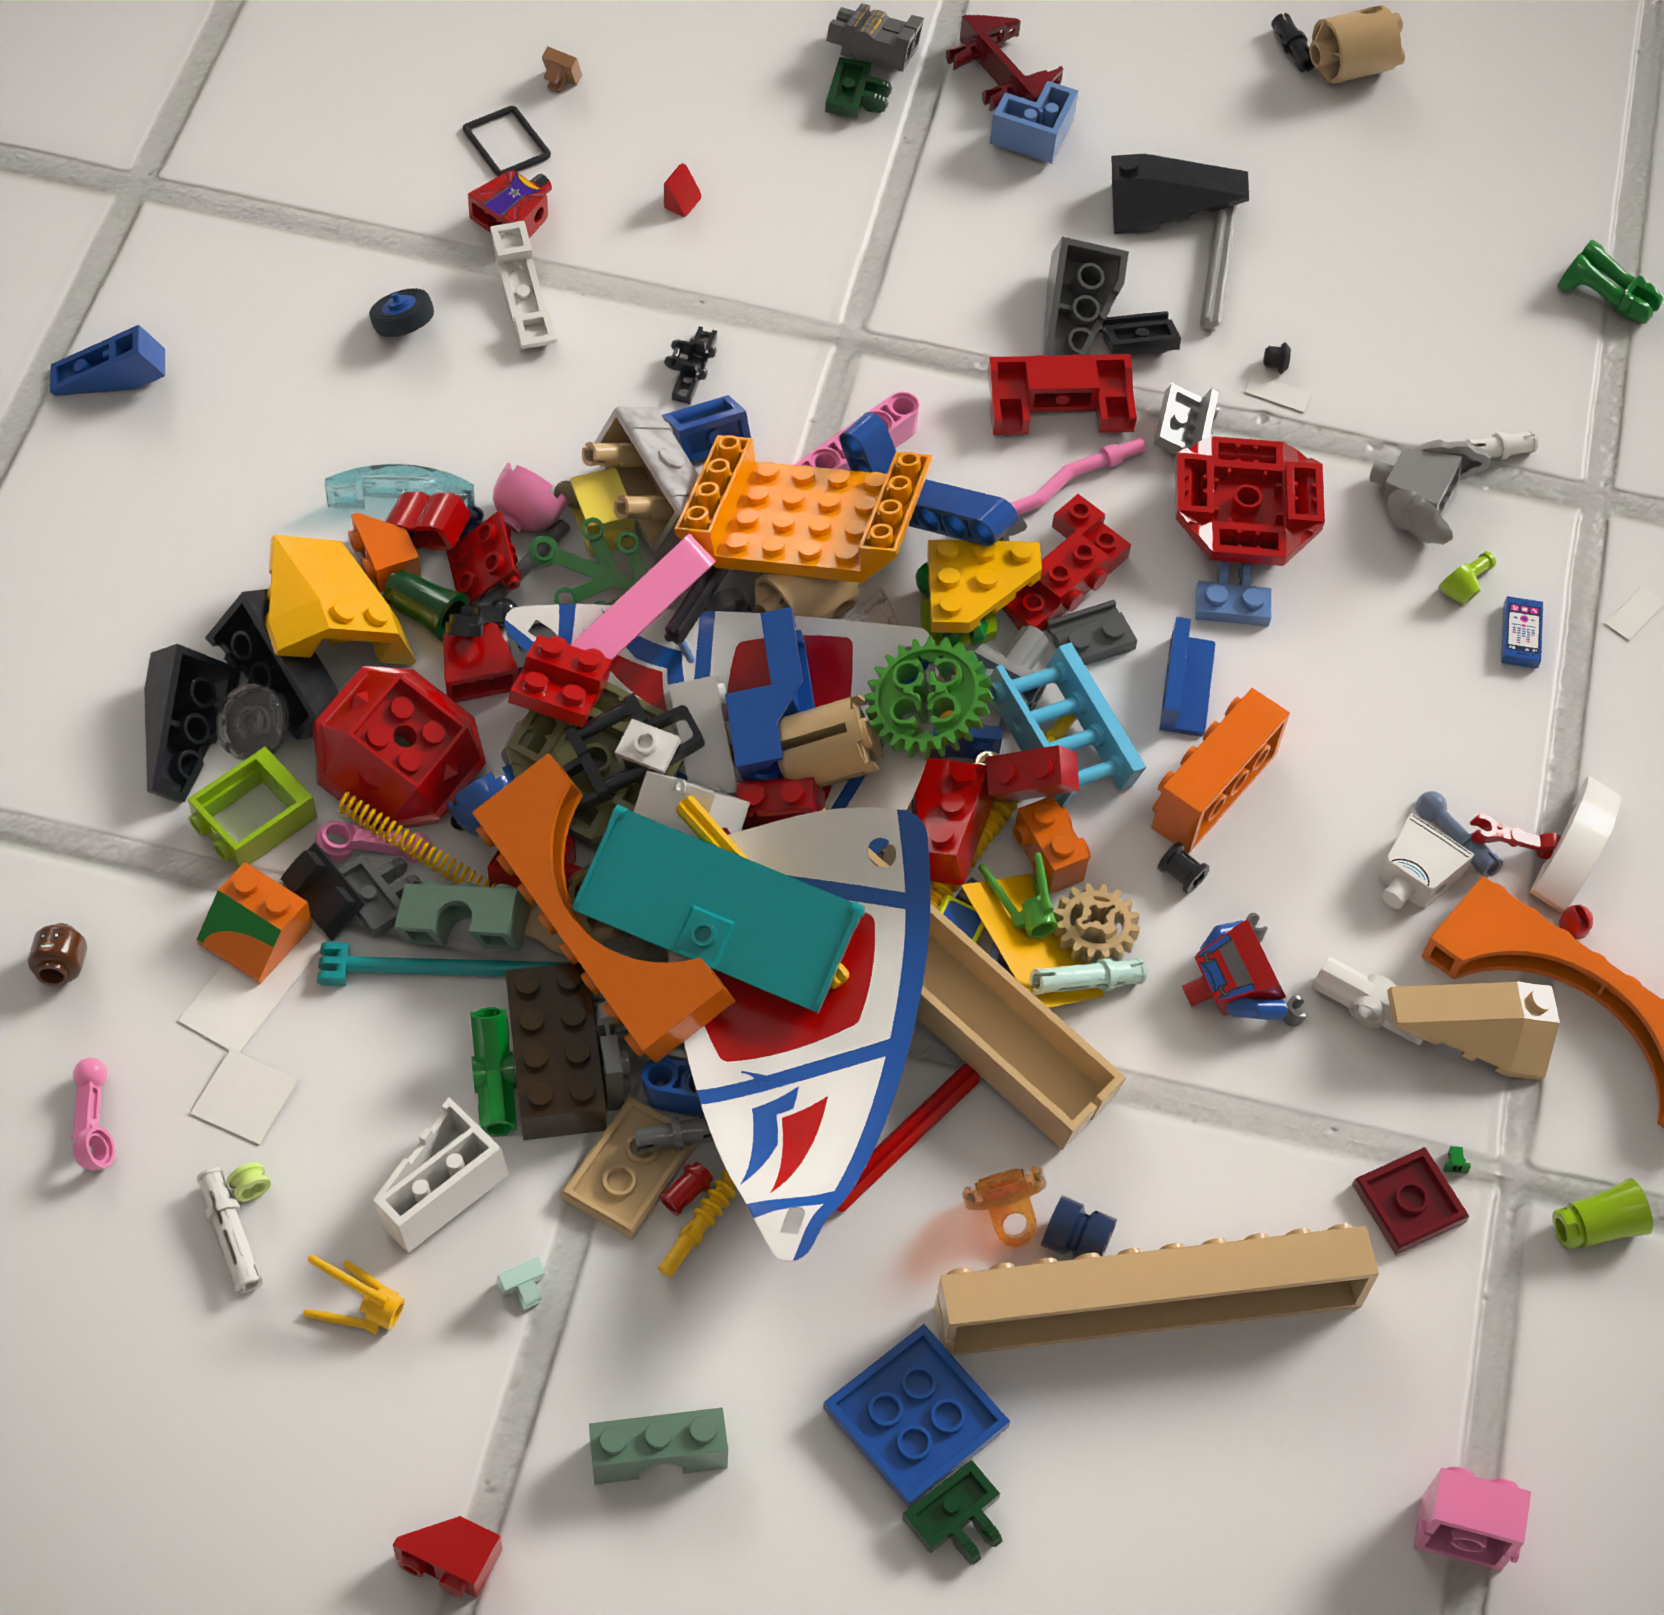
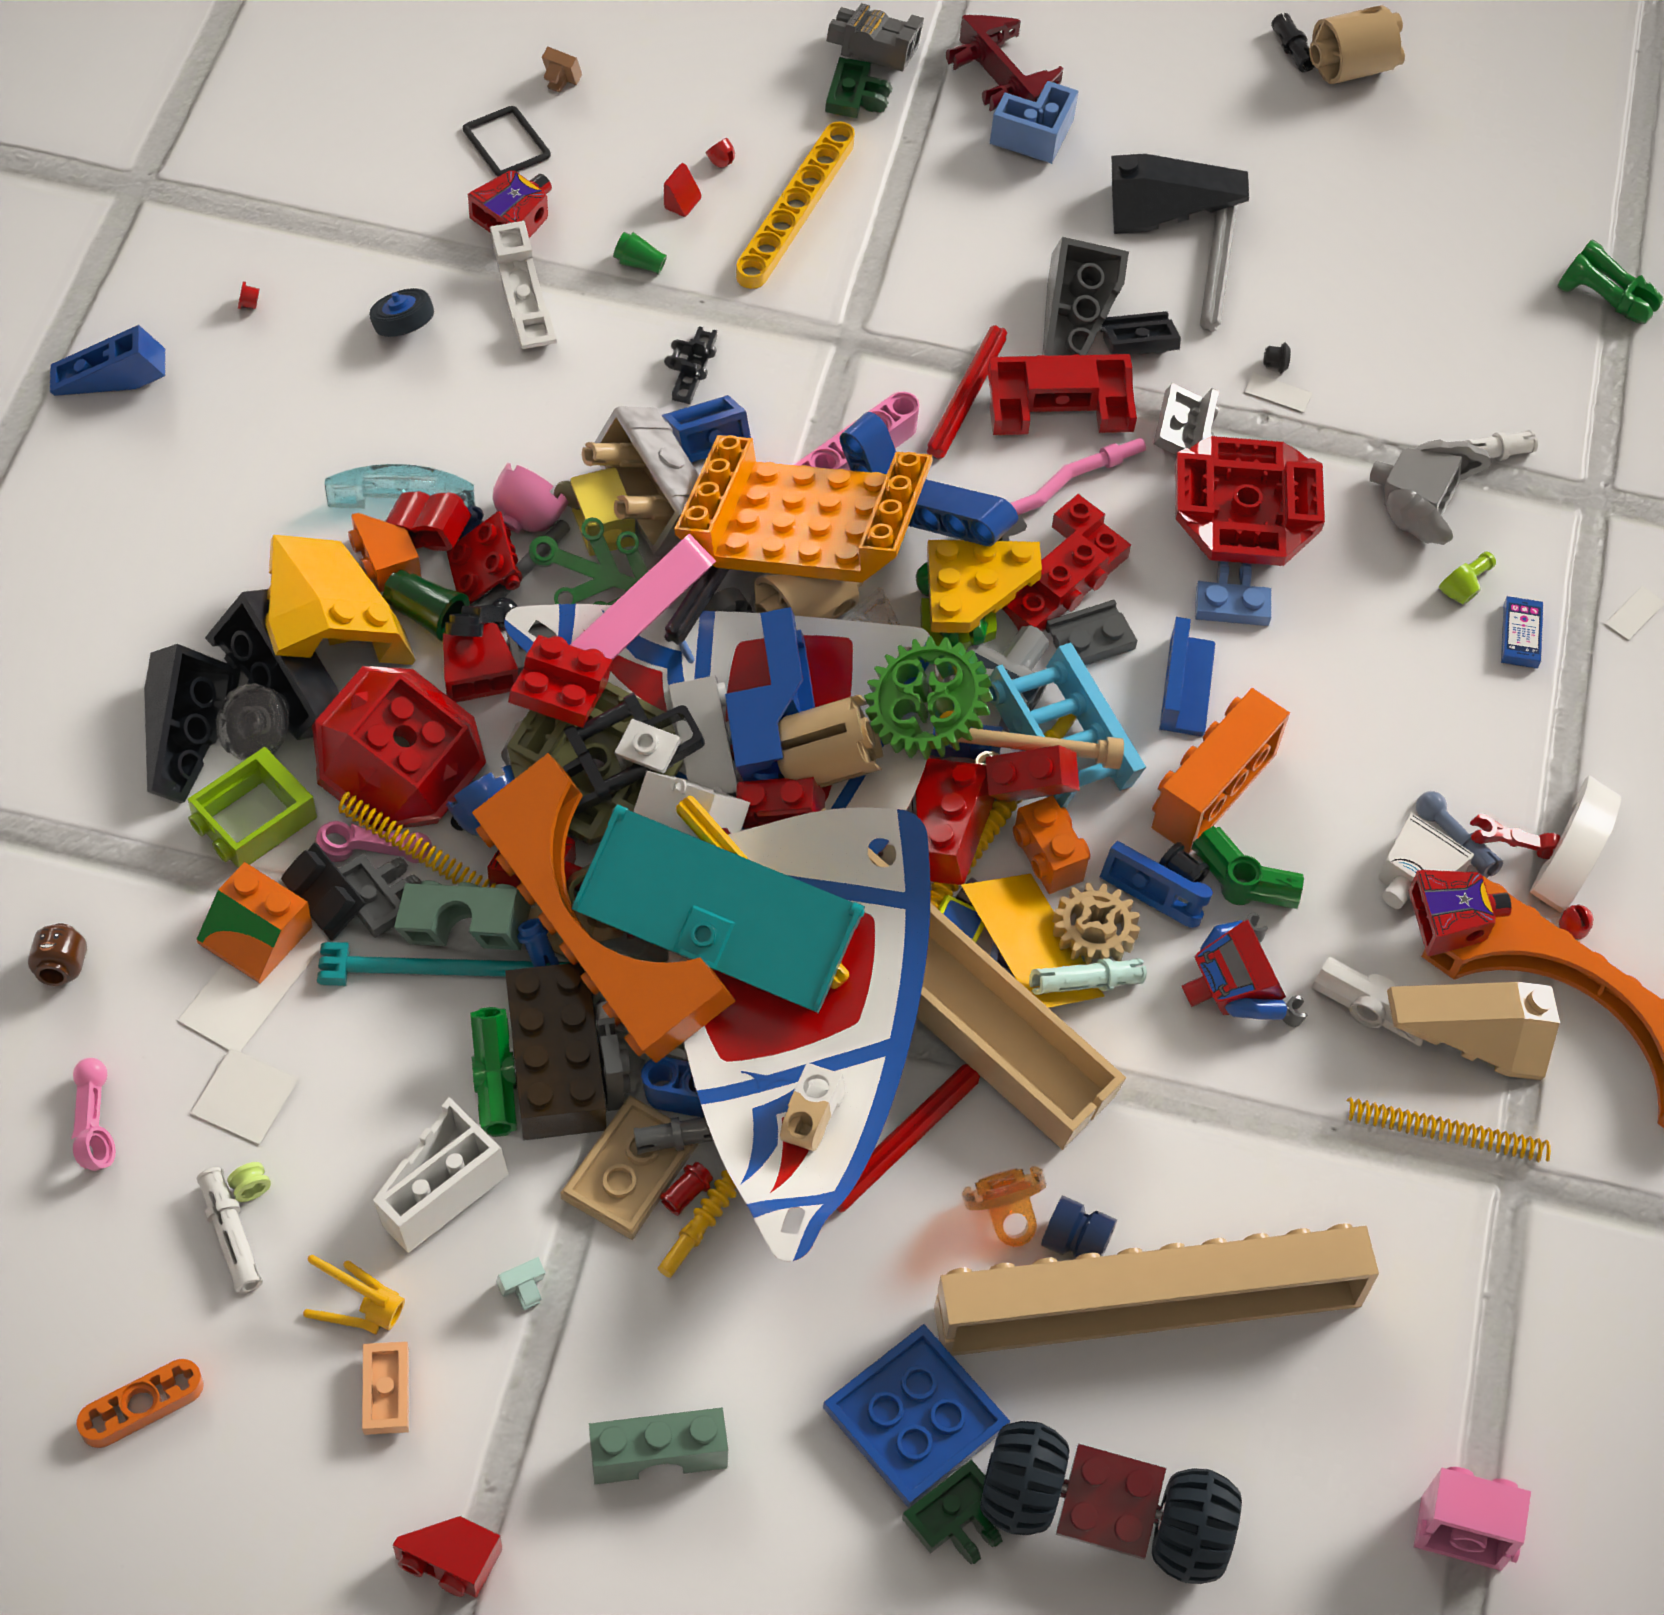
bright green plant [978,852,1058,939] -> none
dark red tile [1352,1147,1470,1255] -> none
green piece [1443,1146,1471,1173] -> none
lime plant [1552,1178,1653,1249] -> none
none -> orange beam [77,1359,204,1448]
none -> red piece [237,281,260,310]
none -> light nougat plate [362,1342,409,1435]
none -> blue pin [517,918,559,967]
none -> green cone [613,232,667,274]
none -> red hinge [705,138,735,168]
none -> yellow beam [736,121,855,289]
none -> leg [780,1063,846,1151]
none -> red axle [927,325,1007,459]
none -> tan piece [935,728,1124,770]
none -> black plate [980,1421,1242,1584]
none -> blue plate [1099,840,1213,928]
none -> green piece [1191,826,1304,909]
none -> yellow piece [1347,1097,1551,1162]
none -> red torso [1408,870,1512,956]

